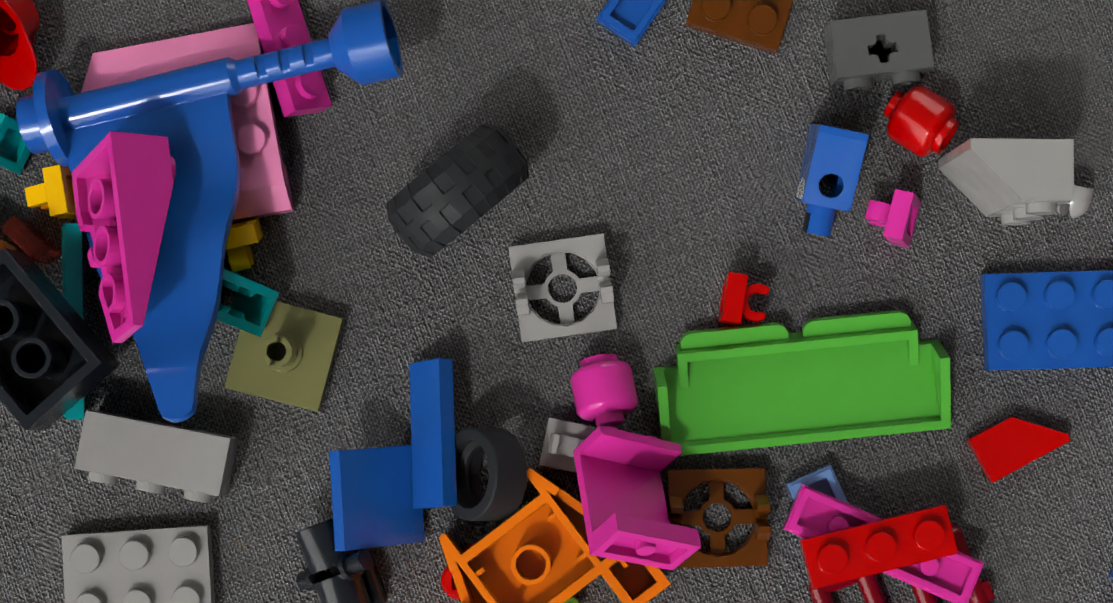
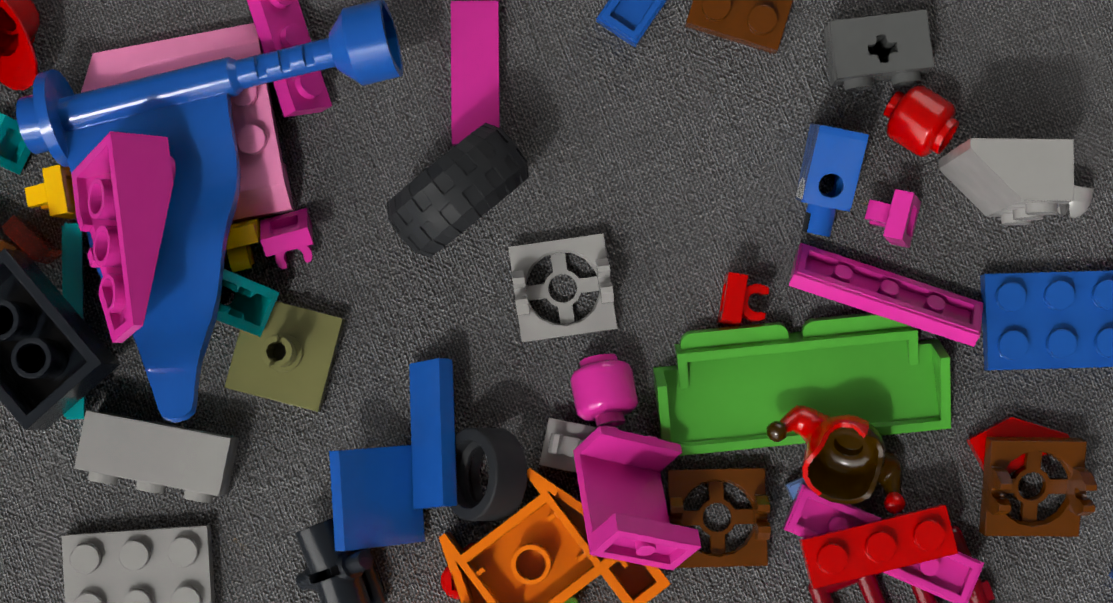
none -> dark pink tile [260,208,313,270]
none -> dark pink tile [451,1,500,146]
none -> dark brown piece [767,405,906,514]
none -> dark pink tile [789,243,984,347]
none -> reddish brown piece [979,437,1097,537]

